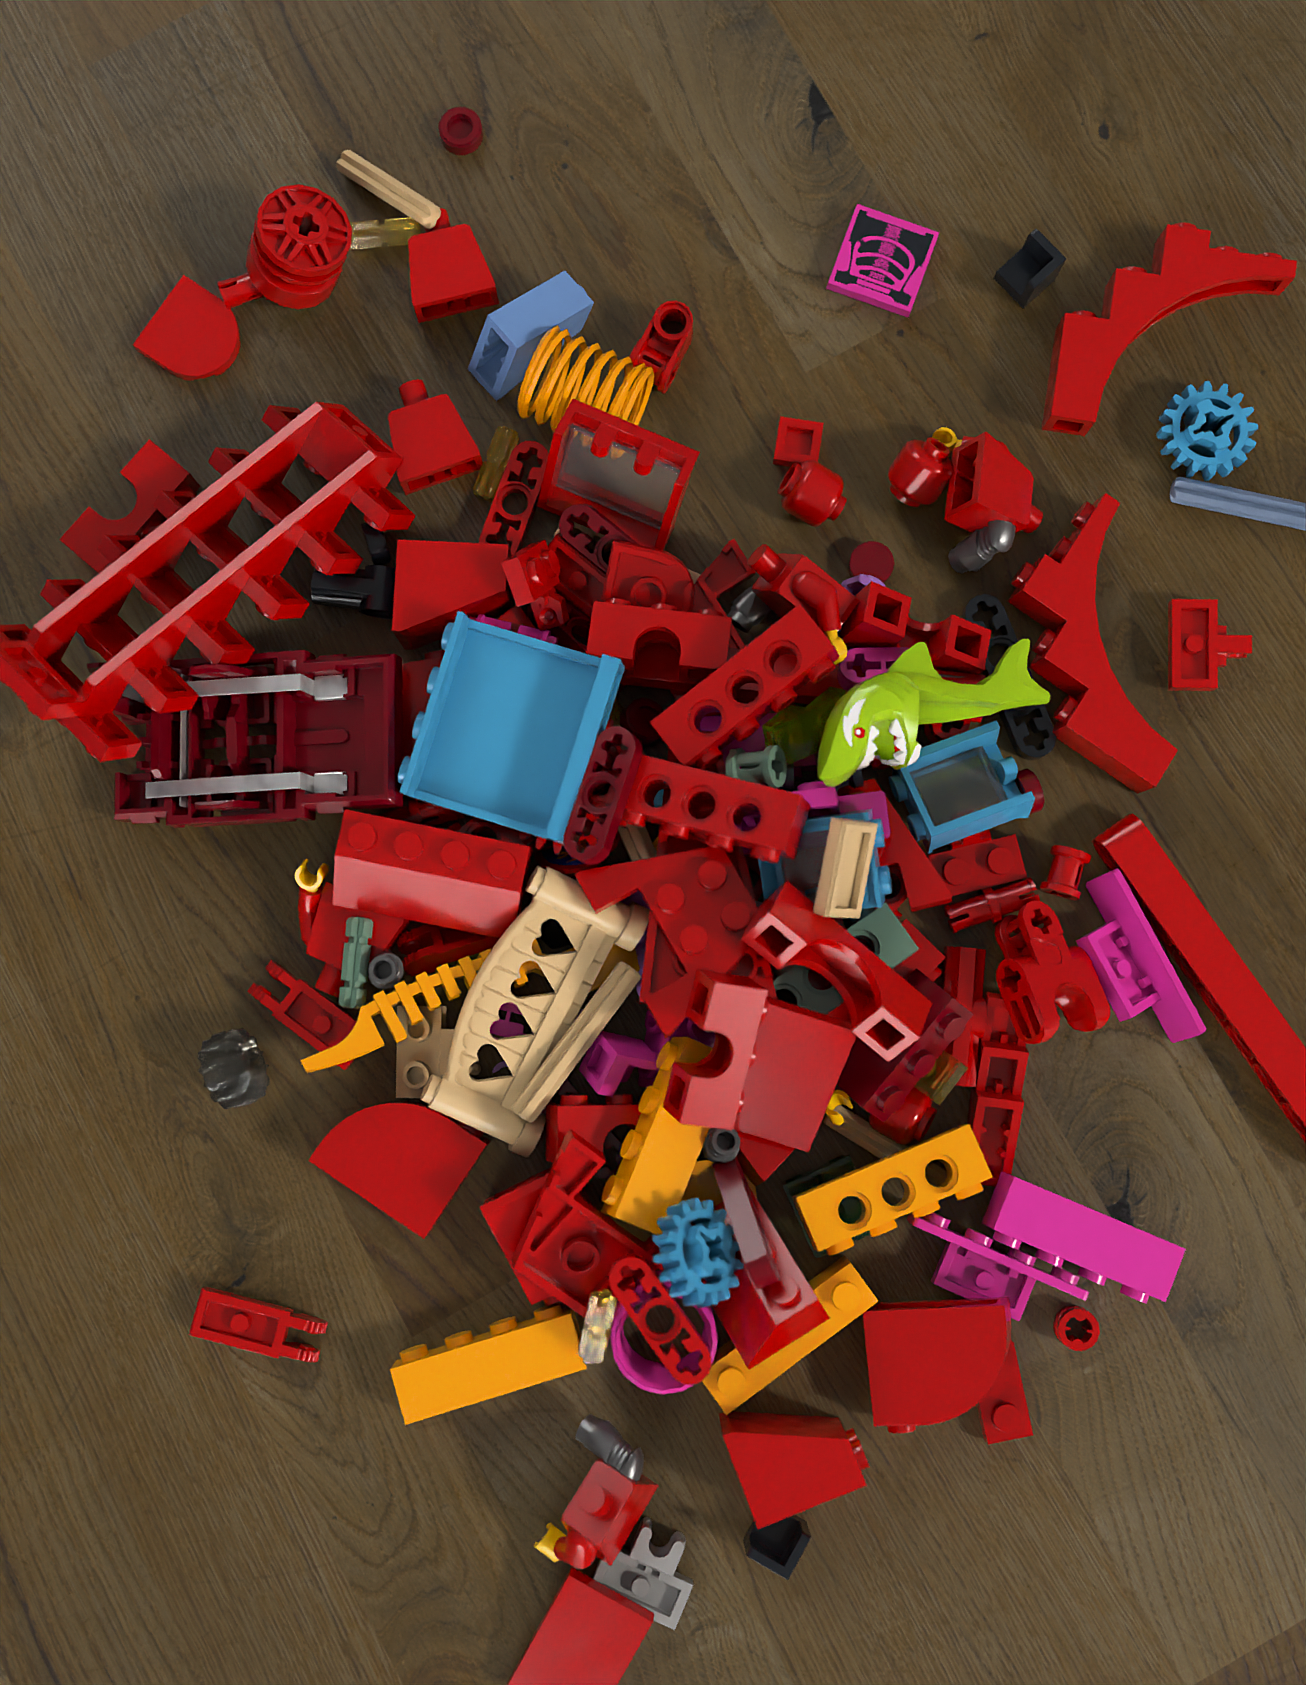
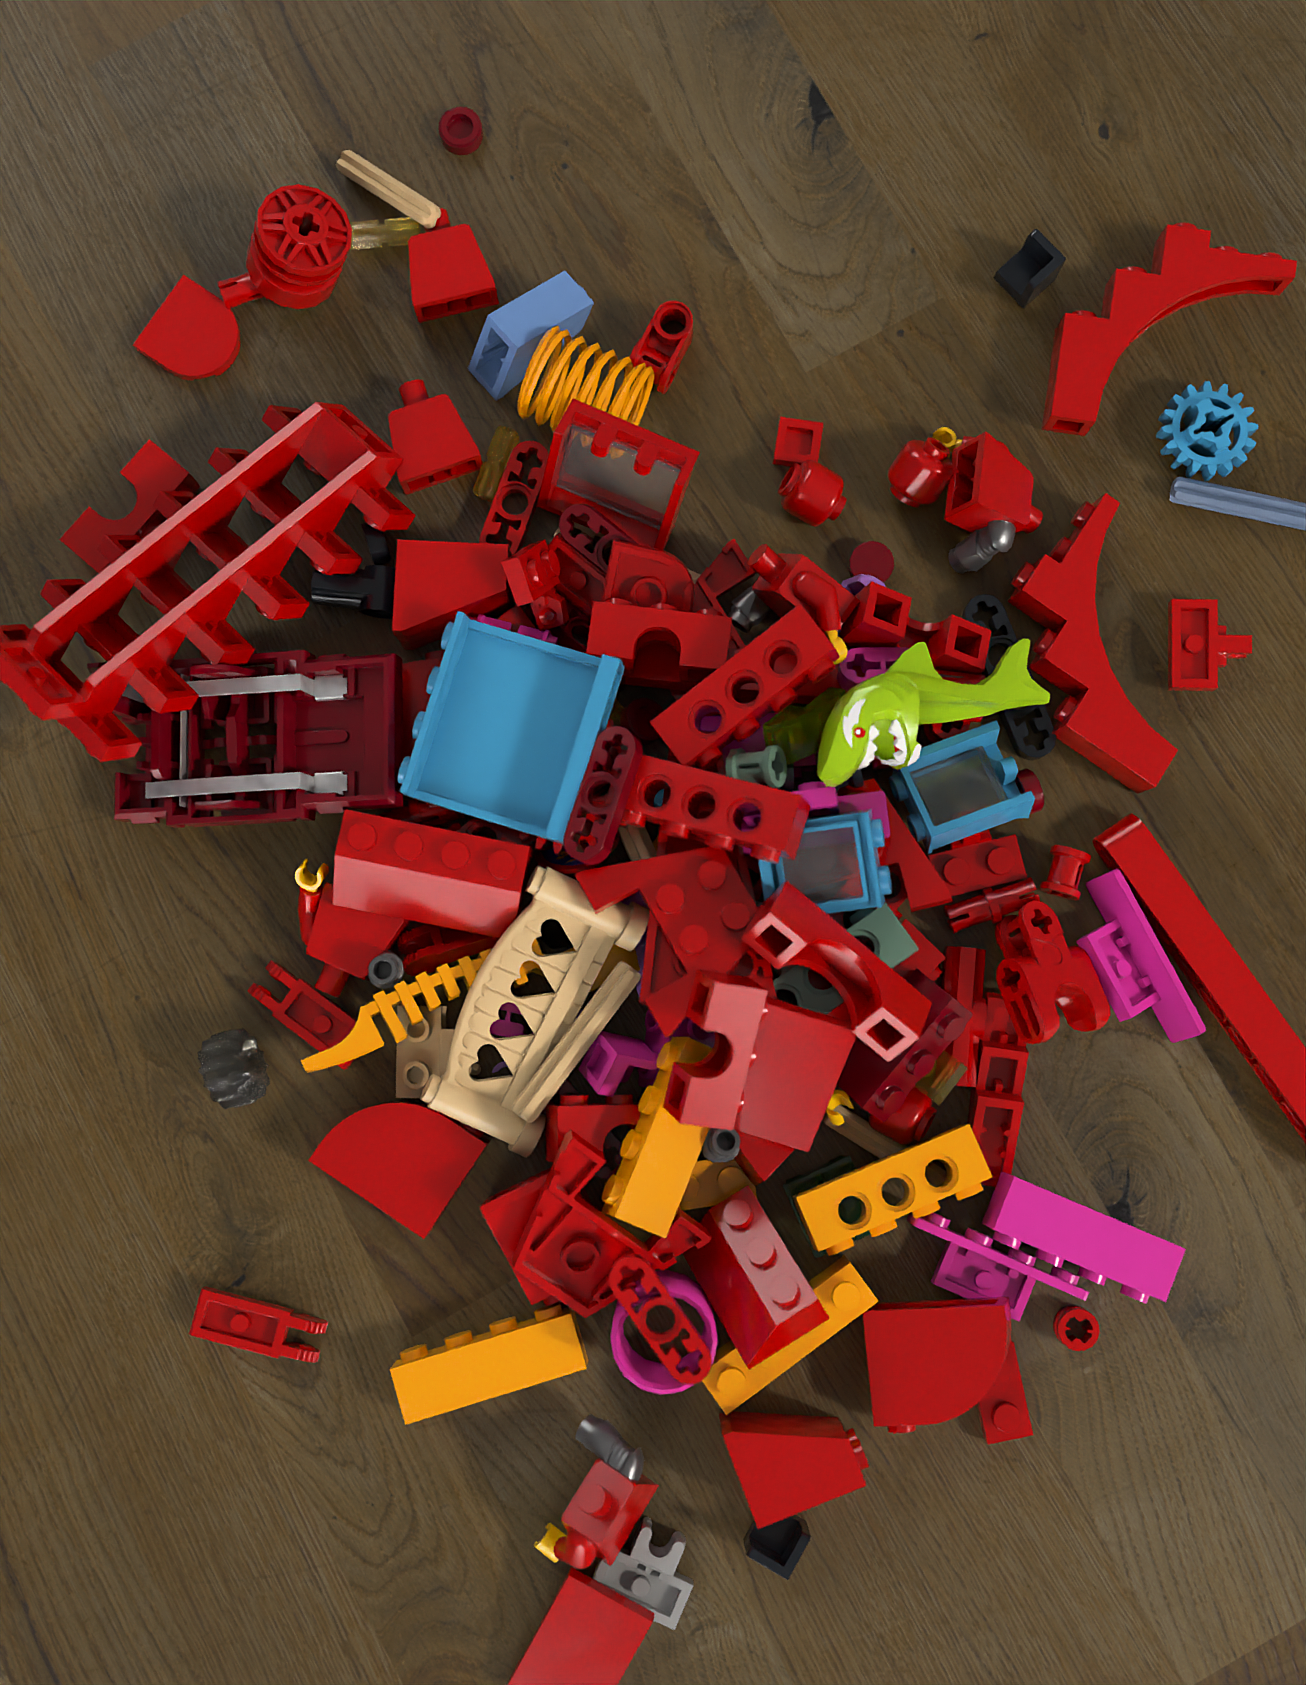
sand green axle [338,917,373,1009] -> none
clear yellow piece [577,1289,618,1366] -> none
dark azure gear [652,1198,743,1308] -> none
dark red beam [712,1157,780,1289] -> none
tan tile [813,817,878,918] -> none
tile [827,204,939,318] -> none

